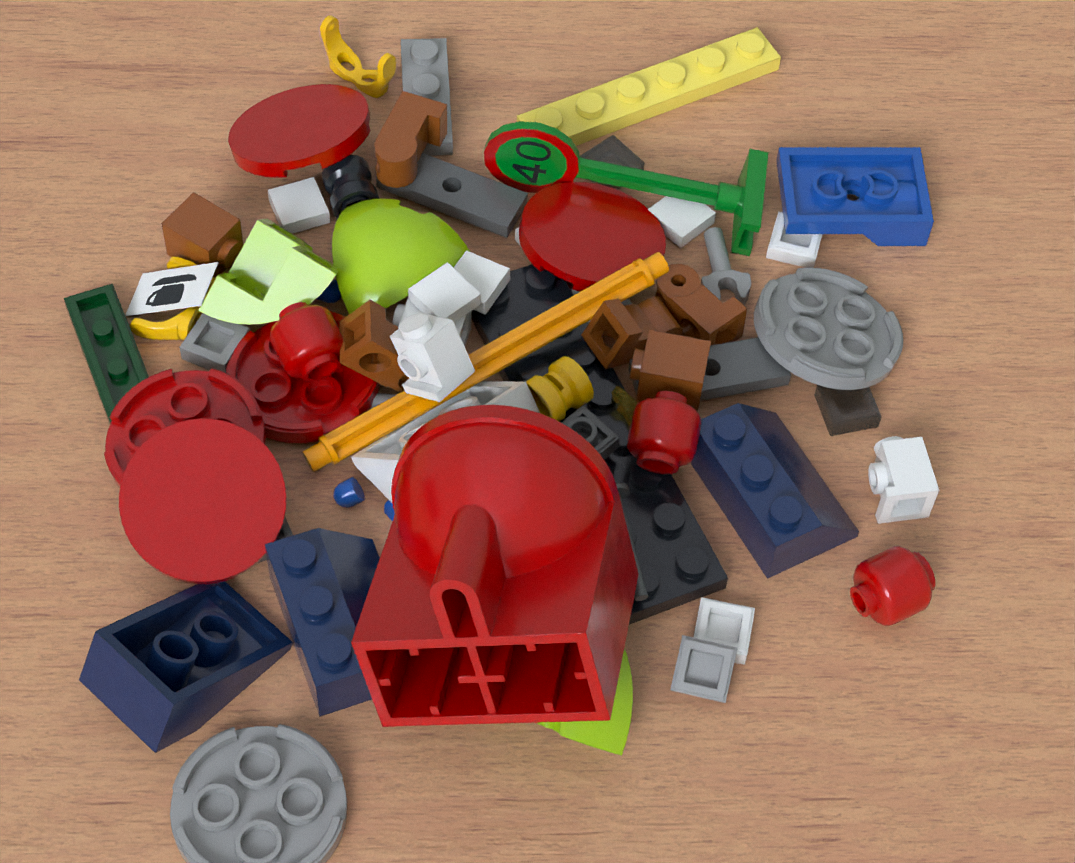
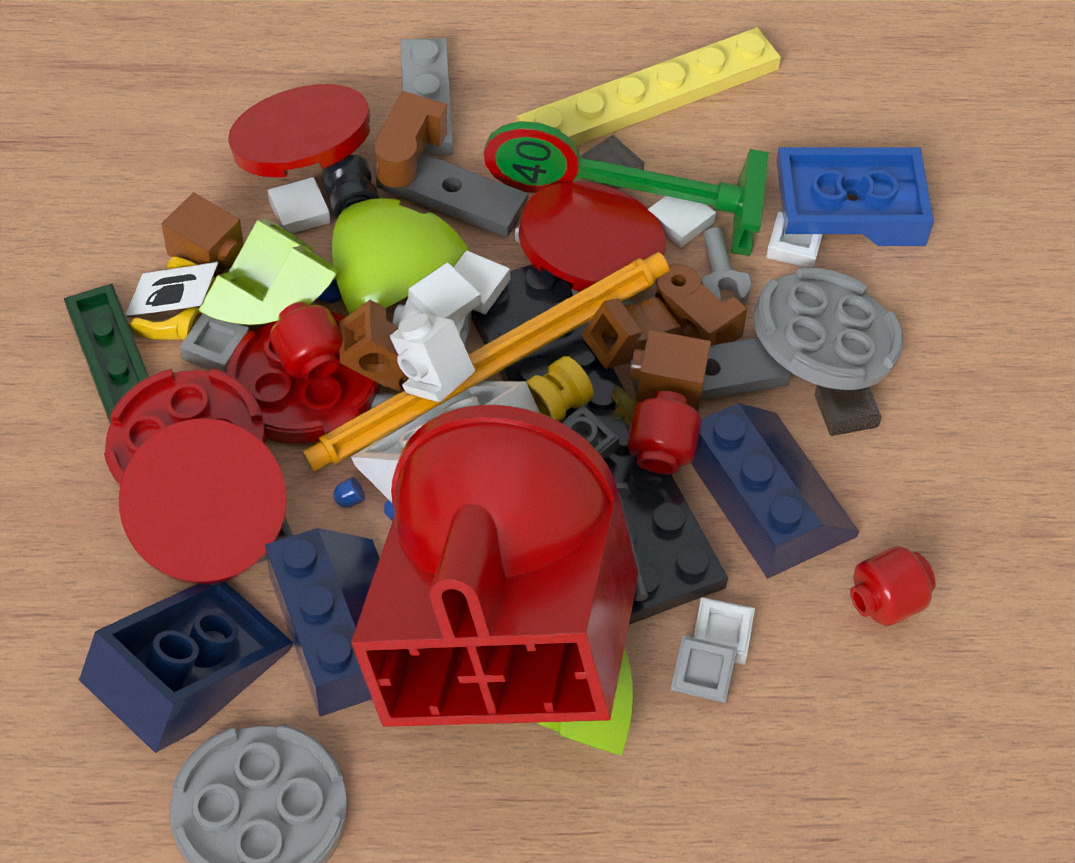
yellow cap [320,15,396,98] -> none
white brick [868,436,939,524] -> none

